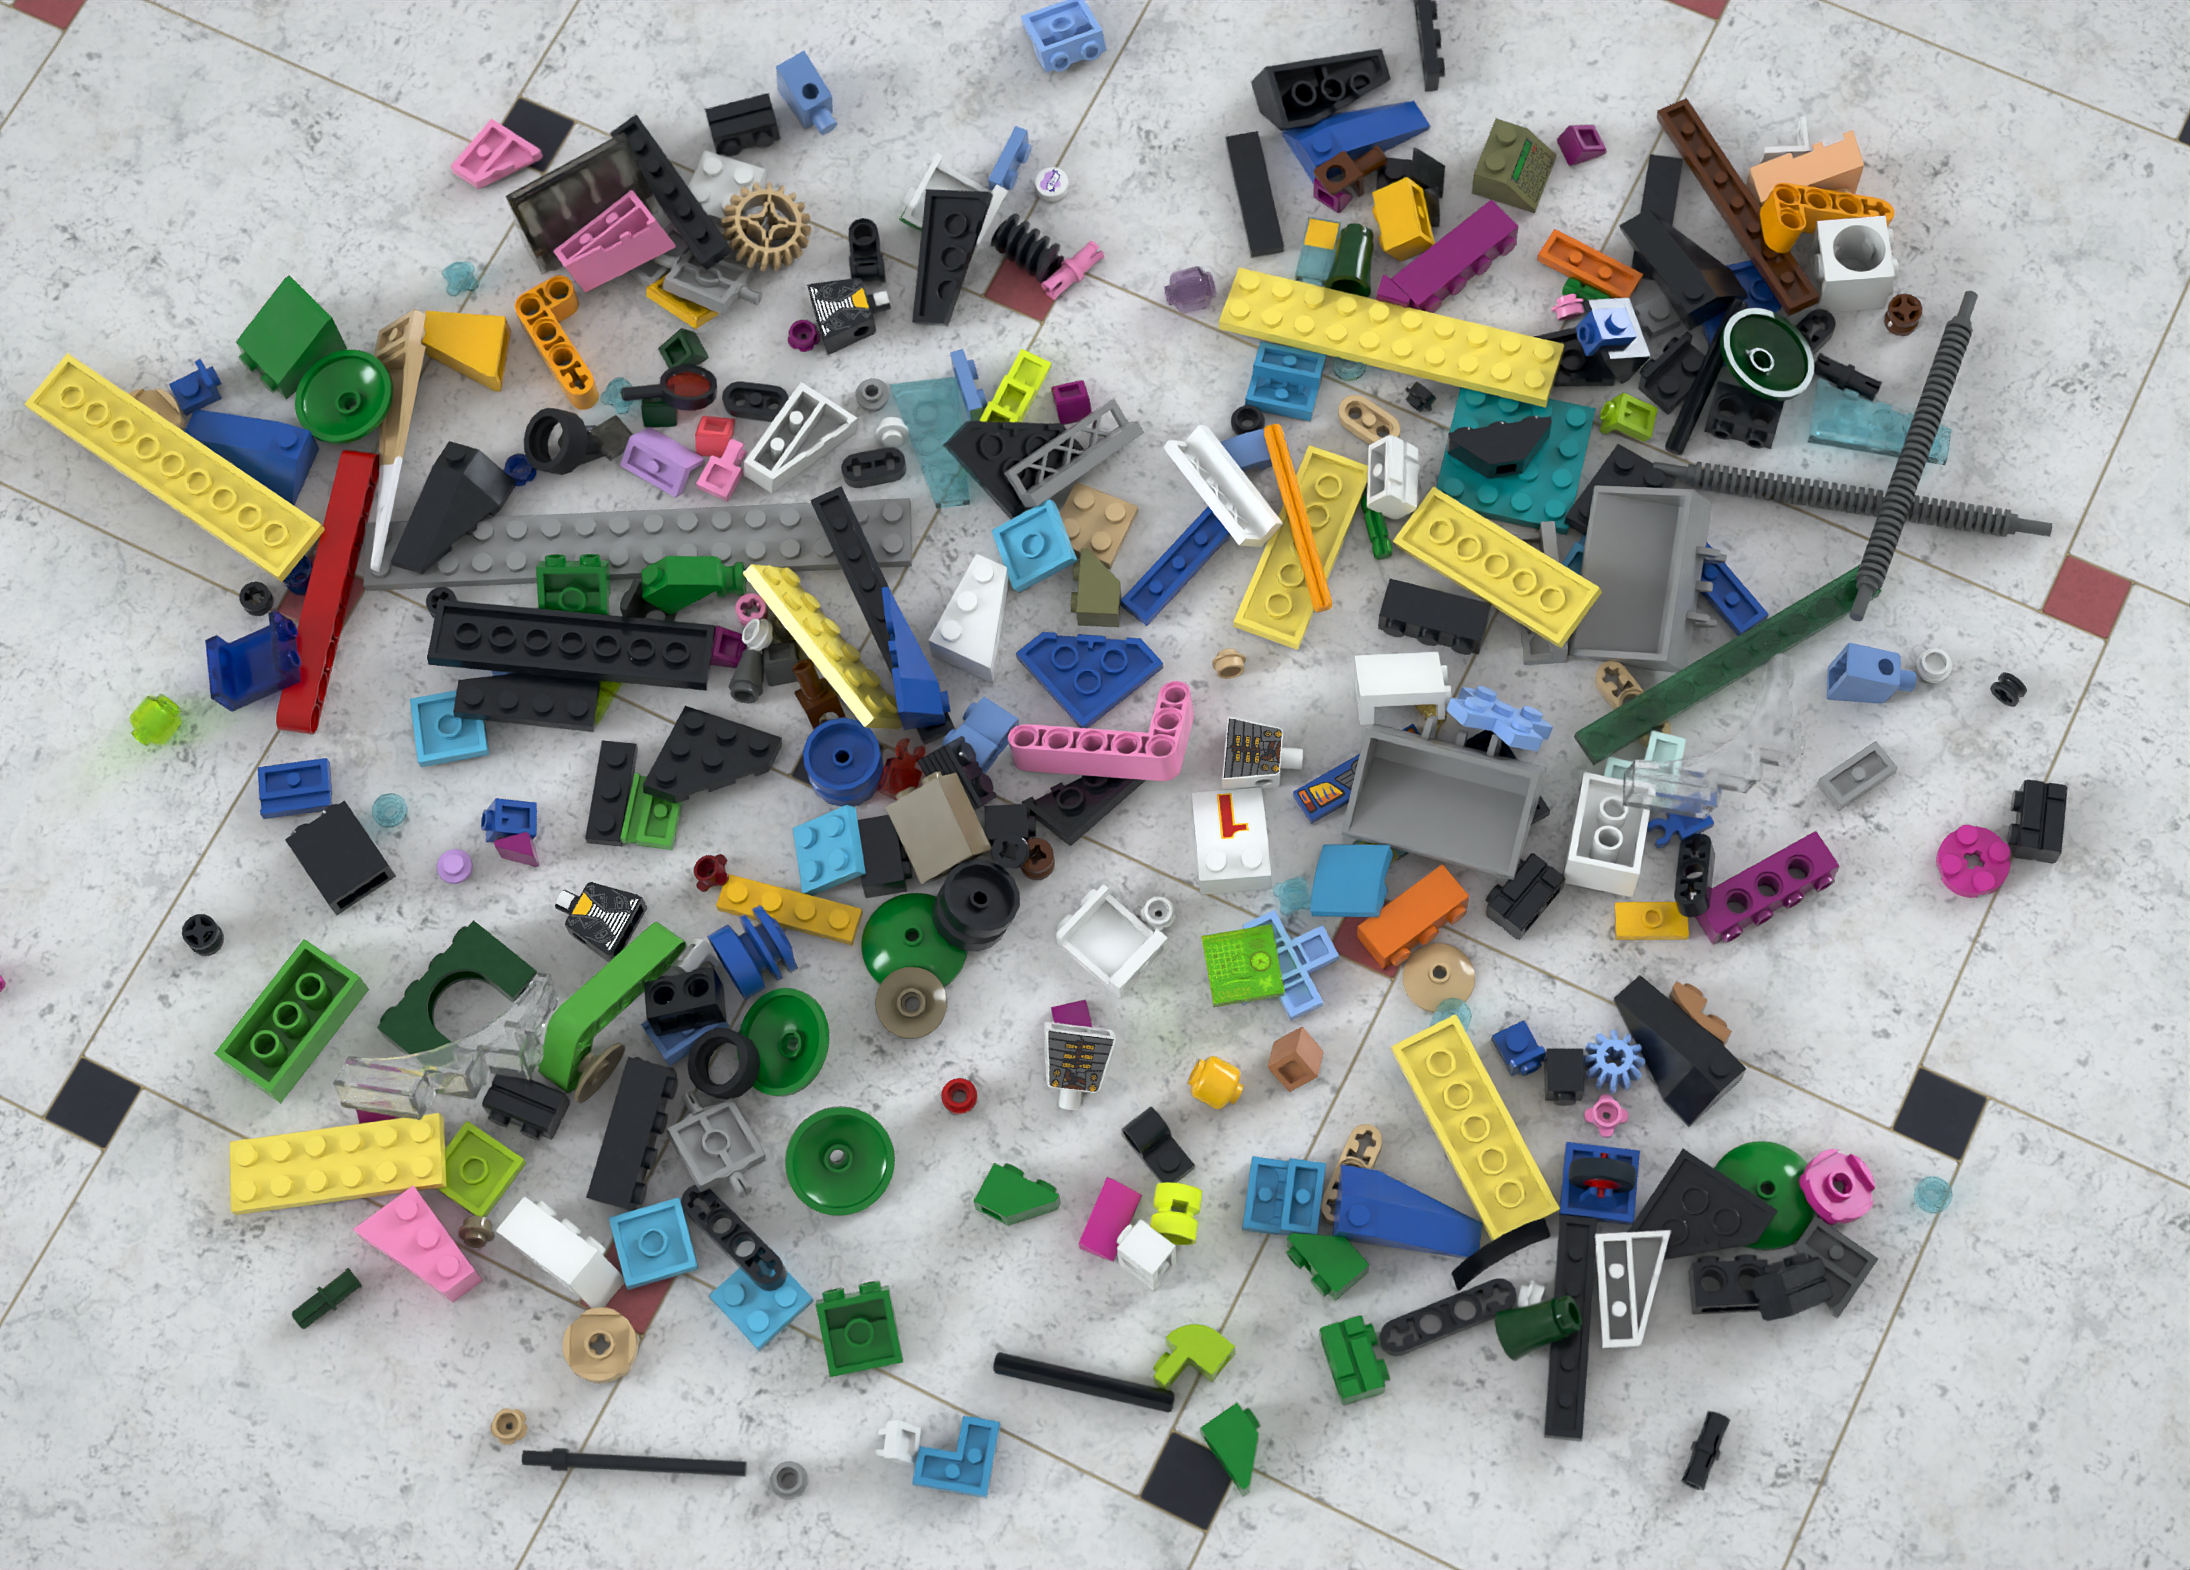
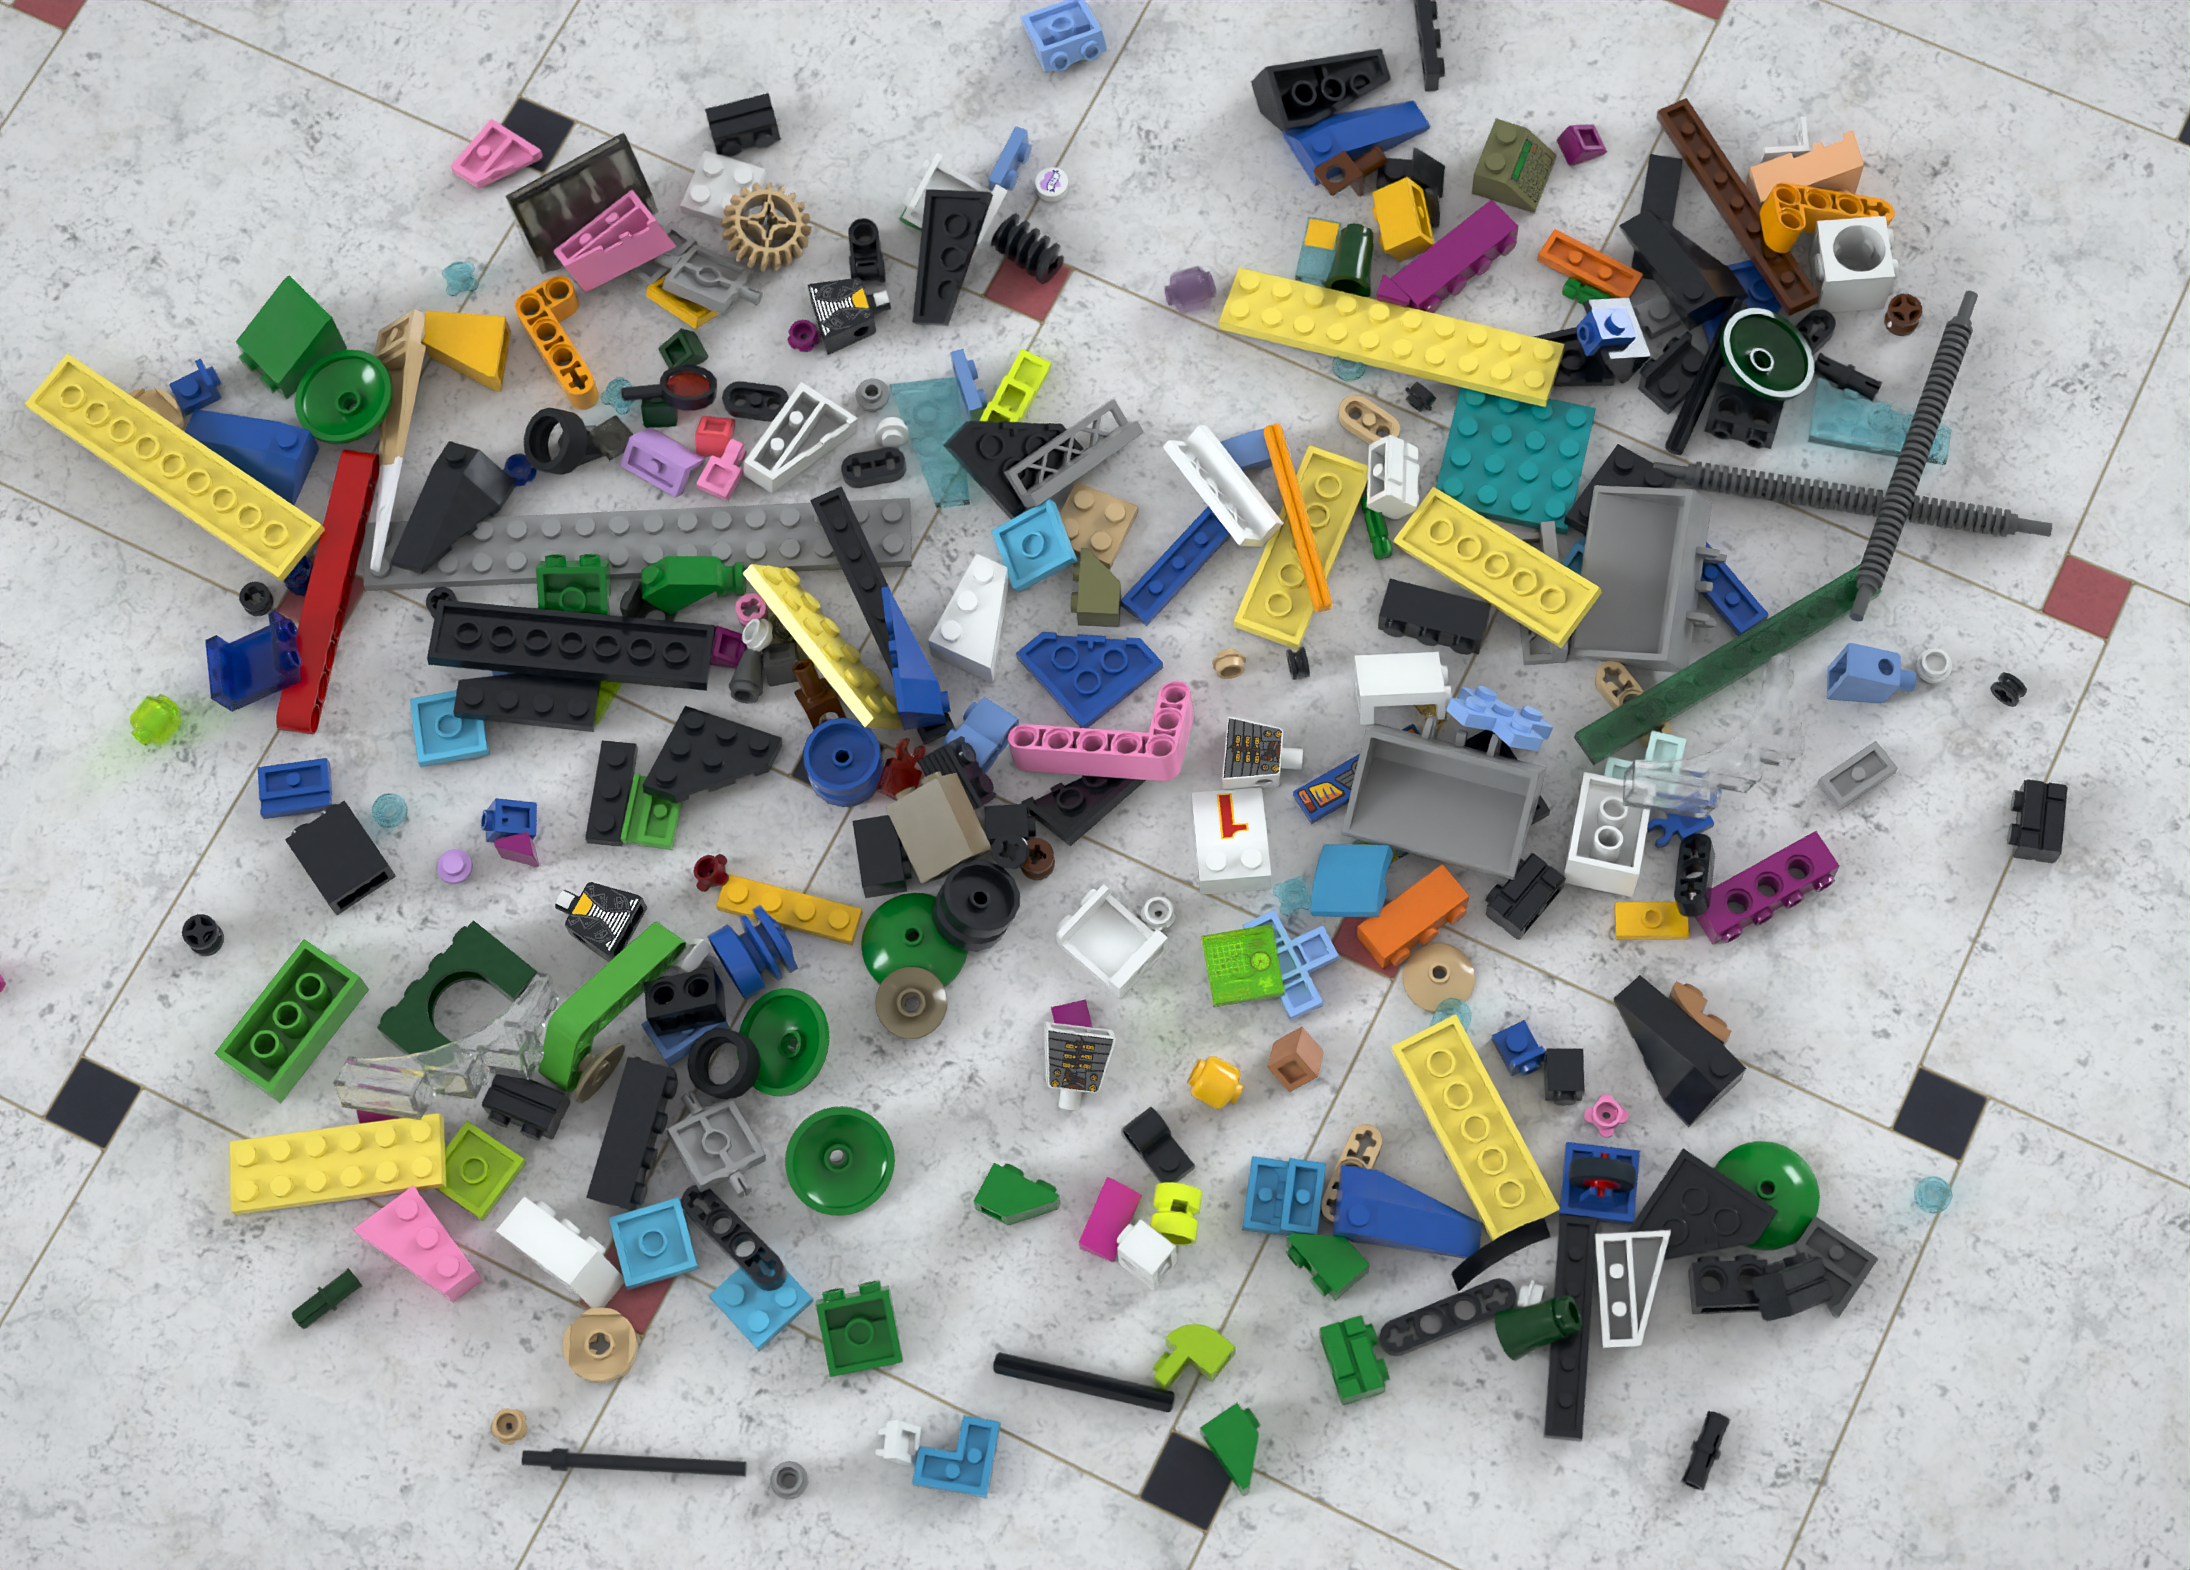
dark tan plate [458,1216,495,1248] -> none
black plate [610,114,733,271] -> none
medium blue torso [776,51,837,135] -> none
medium azure plate [793,805,866,896] -> none
red plate [941,1078,978,1115] -> none
bright pink pin [1041,241,1104,300] -> none
magenta slope [1051,380,1092,425] -> none
black tile [1225,131,1284,258] -> none
black plate [1231,405,1265,435] -> none
dark azure slope [1245,341,1327,421] -> none
magenta slope [1313,178,1353,213] -> none
black slope [1447,416,1552,479] -> none
bright pink plate [1552,294,1584,321] -> none
light blue gear [1584,1030,1645,1093] -> none
lime bracket [1599,392,1658,442] -> none
plate [1799,1149,1875,1225] -> none
dark pink plate [1936,824,2011,898] -> none
none -> black bush [1286,646,1310,680]

